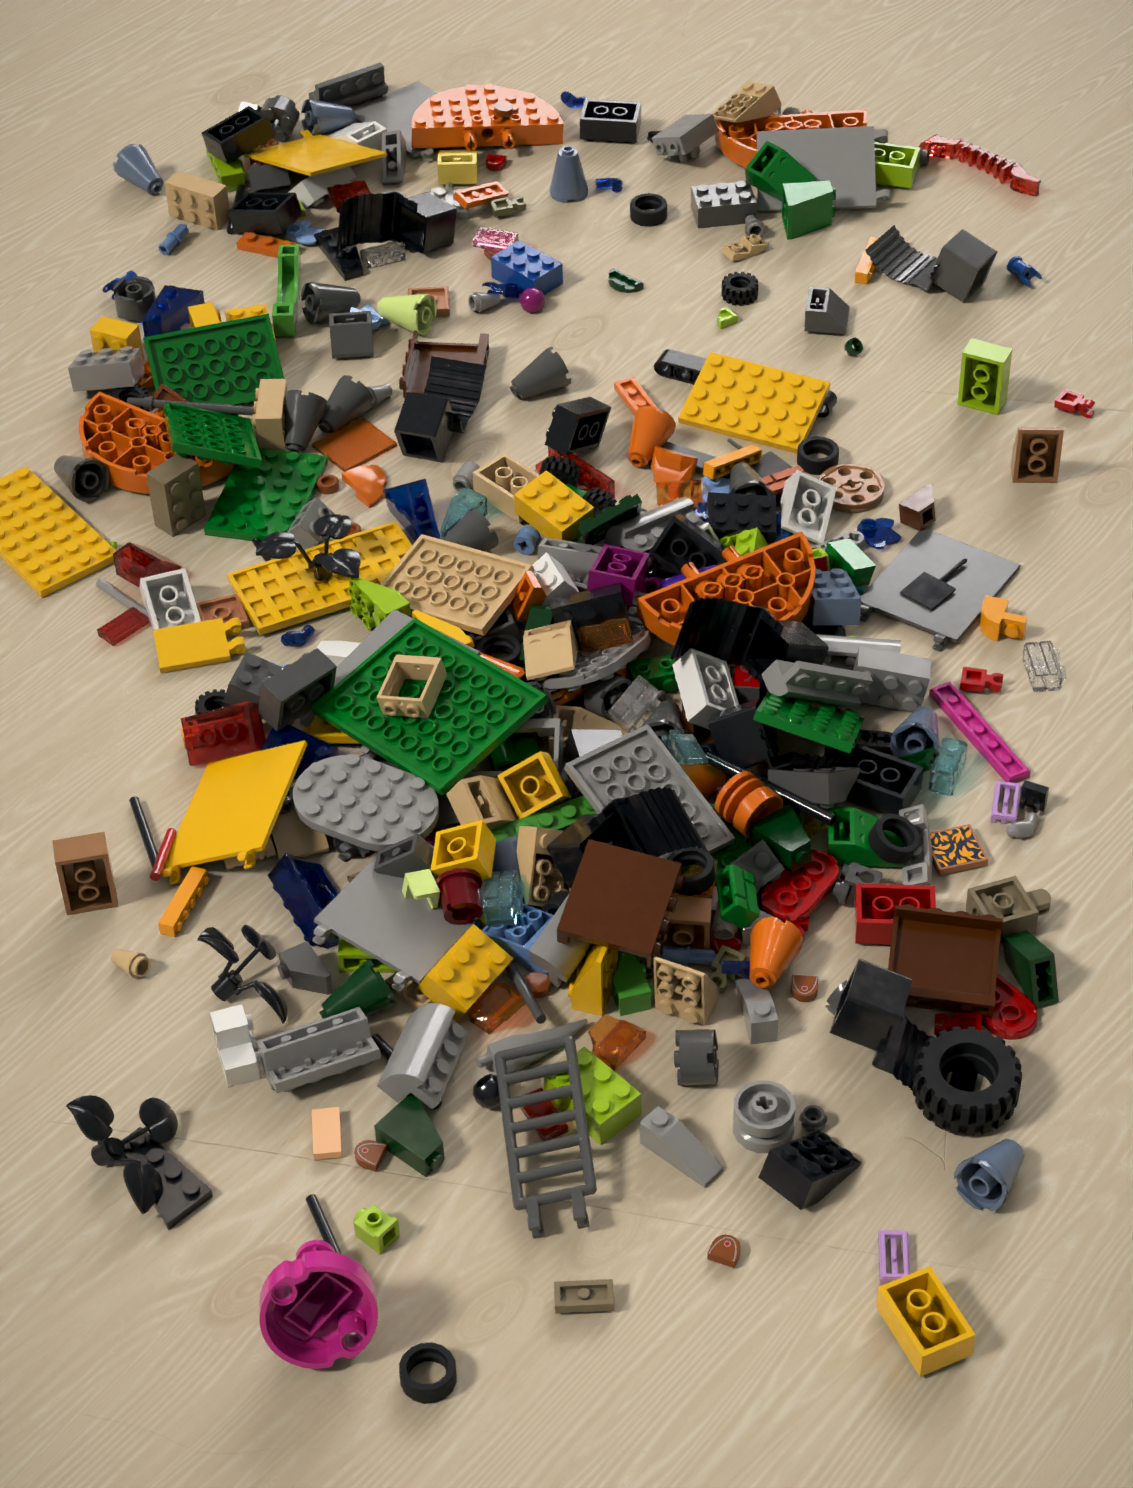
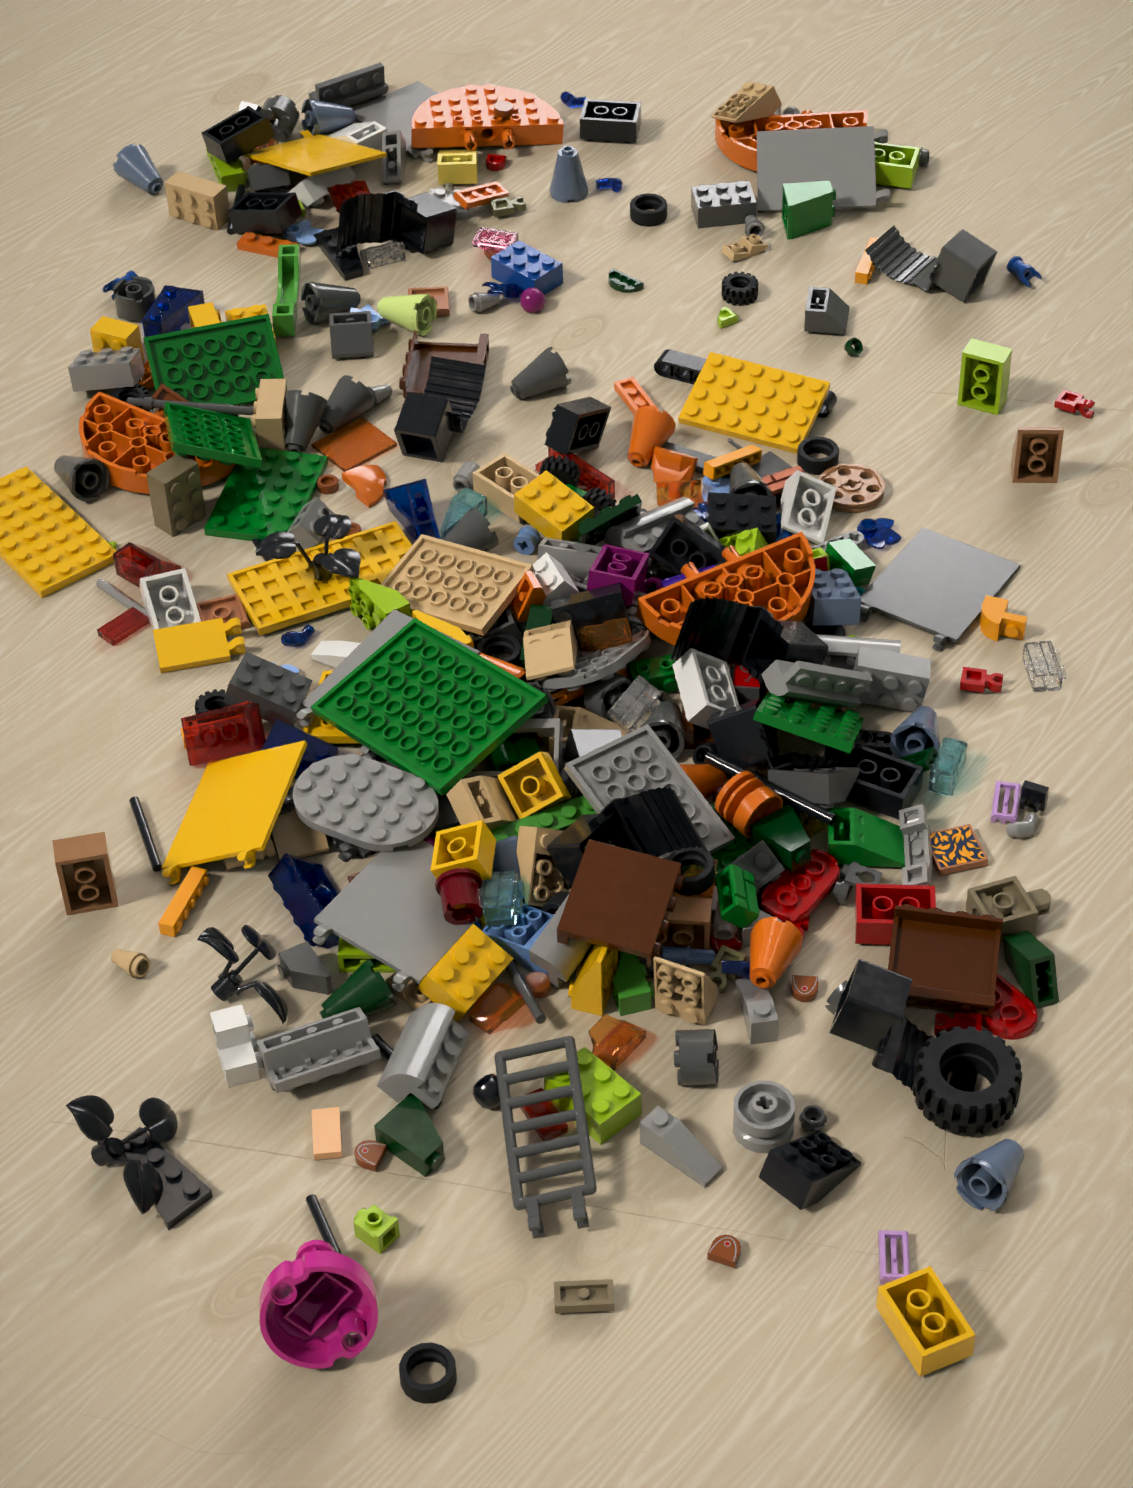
red bar [150,828,177,881] -> none
medium blue axle [158,224,189,255] -> none
dark grey brick [258,648,337,731] -> none
dark grey slope [374,834,434,878] -> none
tan window [376,655,447,718] -> none
yellowish green panel [402,869,440,909] -> none
light grey piece [476,1019,588,1075] -> none
light grey piece [647,114,718,163] -> none
clear light blue slope [661,729,708,764] -> none
green slope [745,141,817,201] -> none
black tyre [868,814,920,864] -> none
reddish brown slope [899,484,936,531] -> none
black piece [900,558,967,611] -> none
clear red piece [919,134,1041,197] -> none
dark pink tile [929,682,1031,783] -> none

